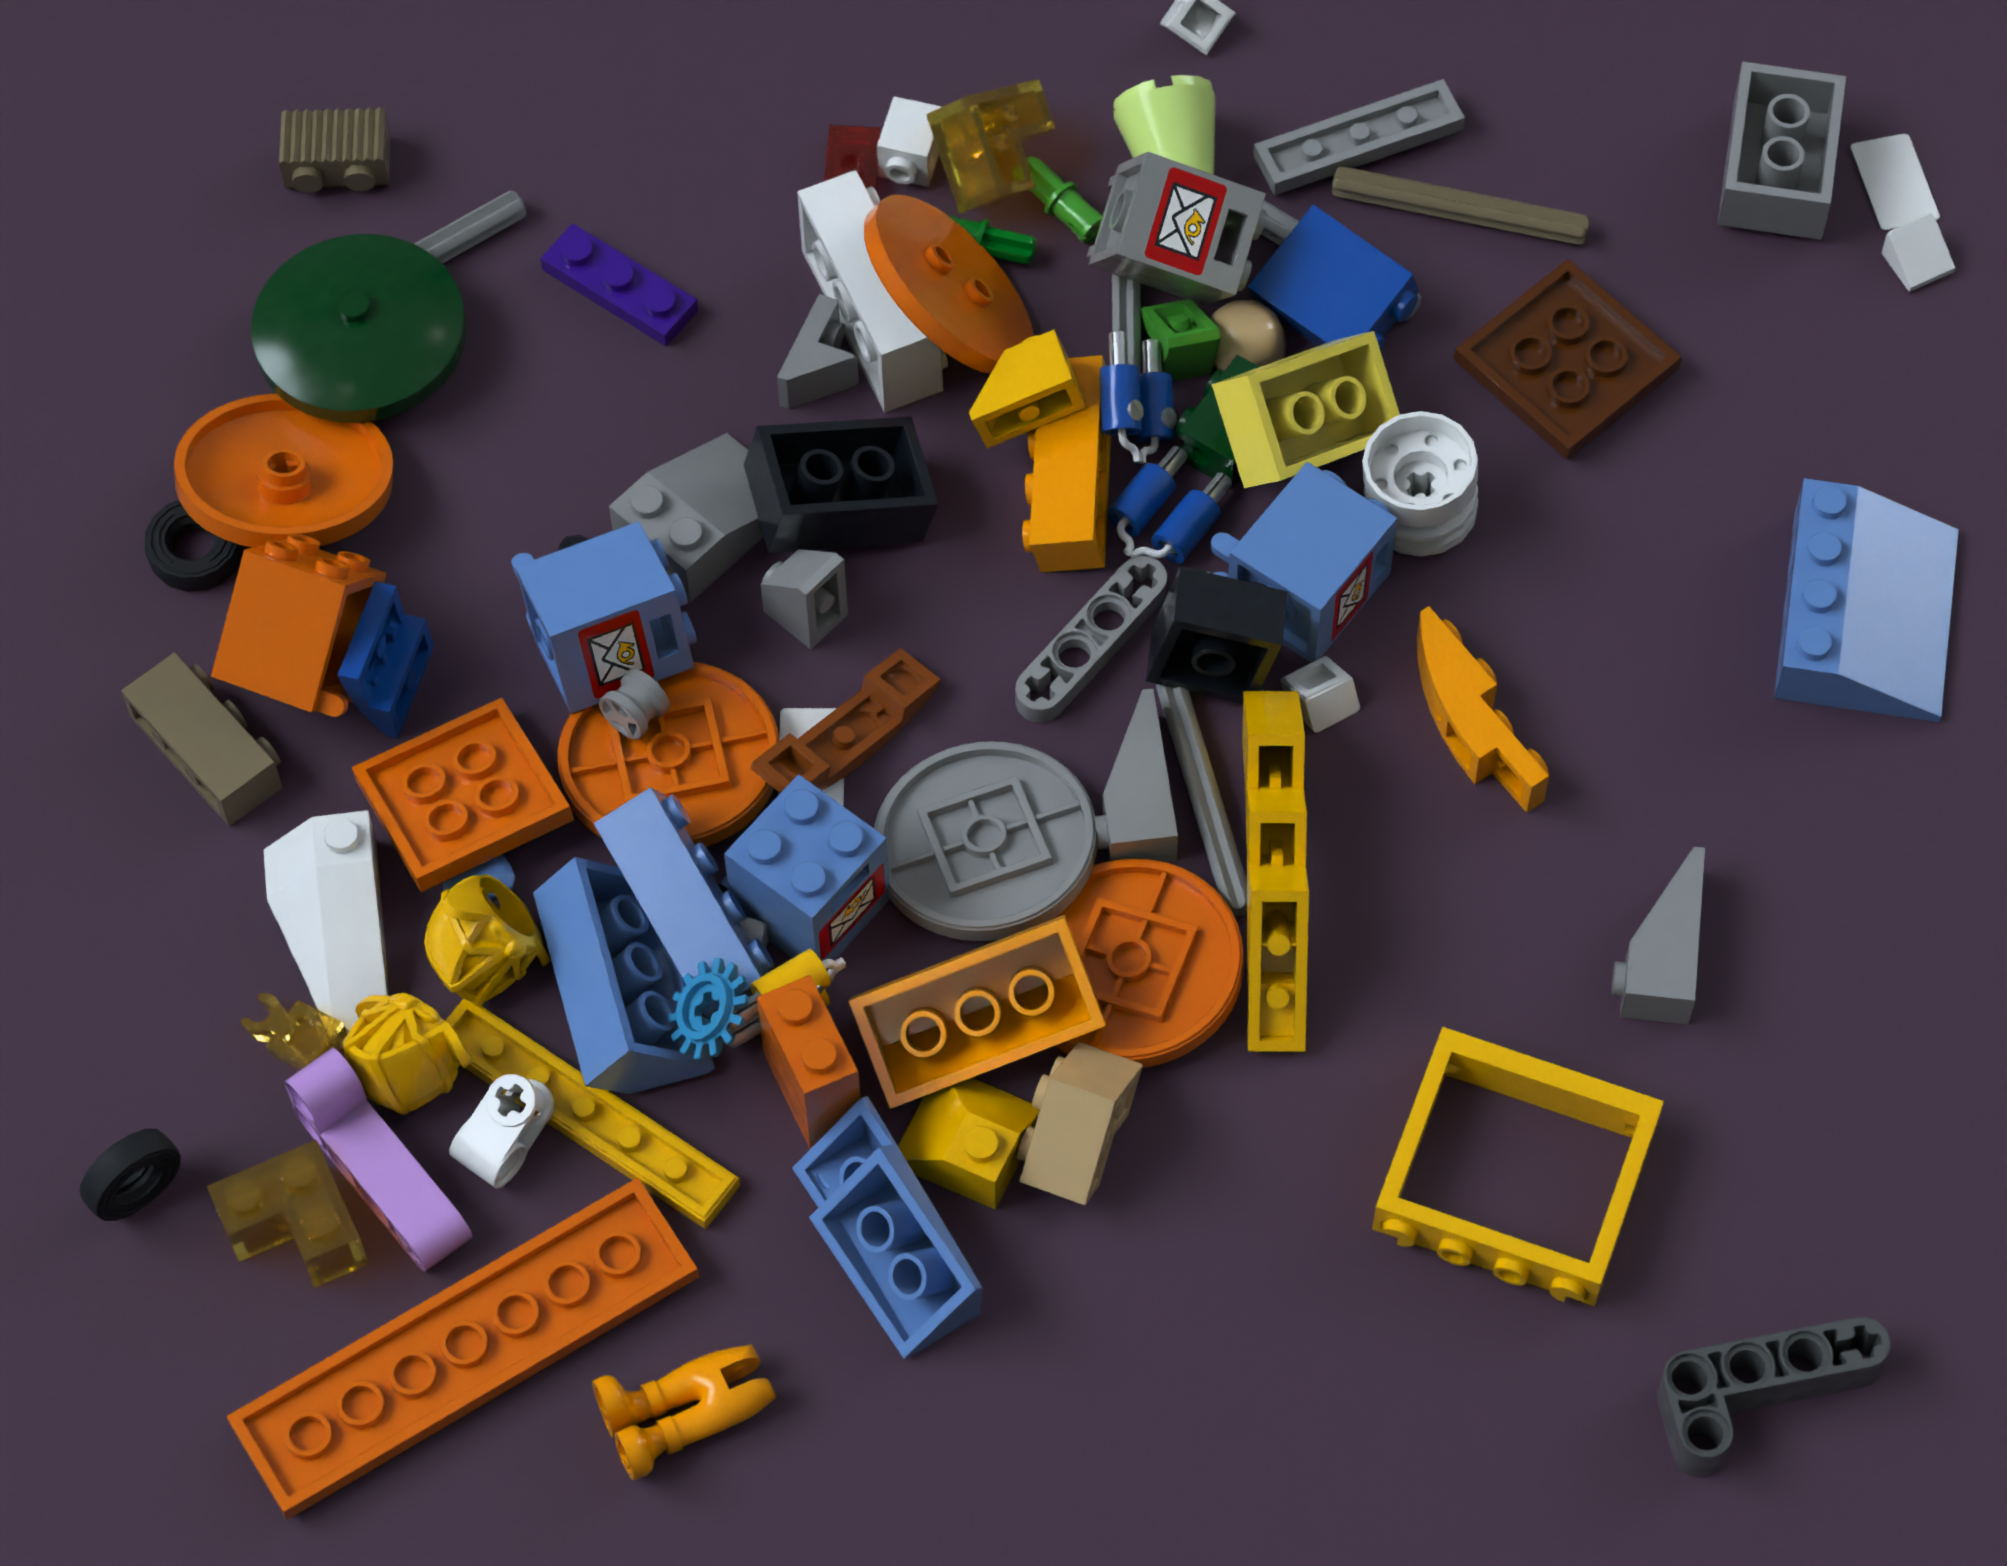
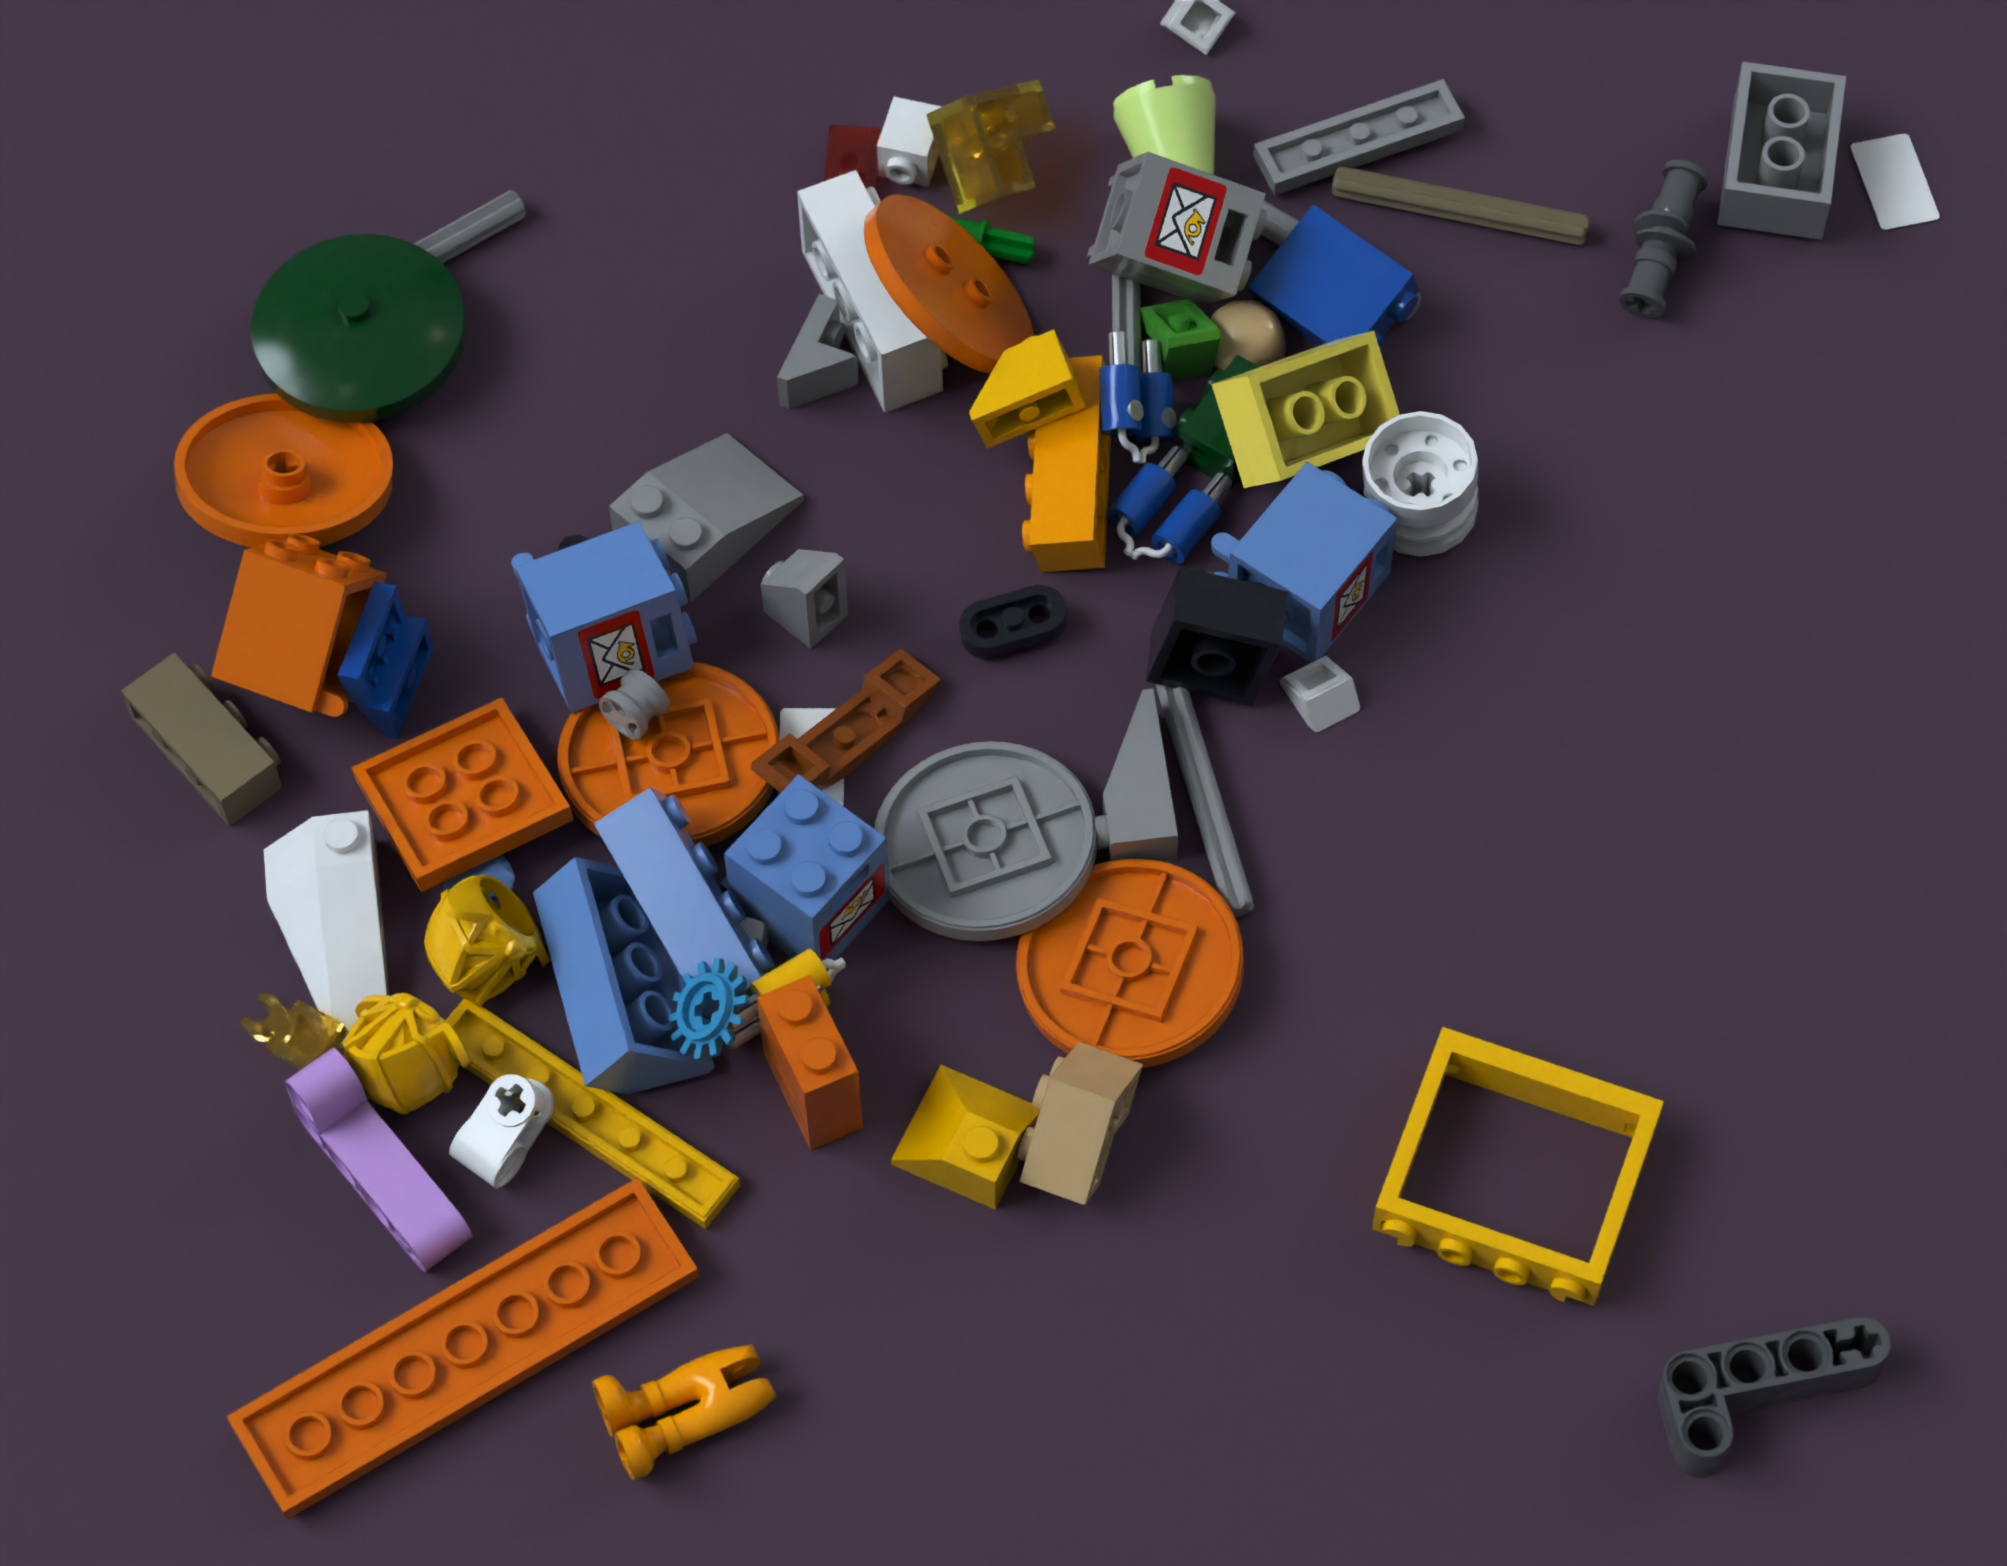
black tyre [80,1129,181,1221] -> none
black tyre [145,500,243,591] -> none
clear yellow brick [207,1140,368,1288] -> none
dark tan brick [279,107,391,193] -> none
dark purple plate [540,223,698,347] -> none
black brick [743,416,938,553] -> none
medium blue slope [792,1097,983,1359] -> none
light orange slope [848,915,1106,1109] -> none
bright green axle [1015,156,1103,244] -> none
light grey beam [1015,556,1167,723] -> none
yellow arch [1242,691,1309,1052] -> none
light orange slope [1416,606,1549,813] -> none
reddish brown plate [1454,259,1682,460] -> none
light grey slope [1611,847,1705,1025] -> none
medium blue slope [1774,478,1959,722] -> none
white slope [1882,213,1955,292] -> none
none -> black plate [959,585,1067,659]
none -> dark grey piece [1619,160,1709,318]

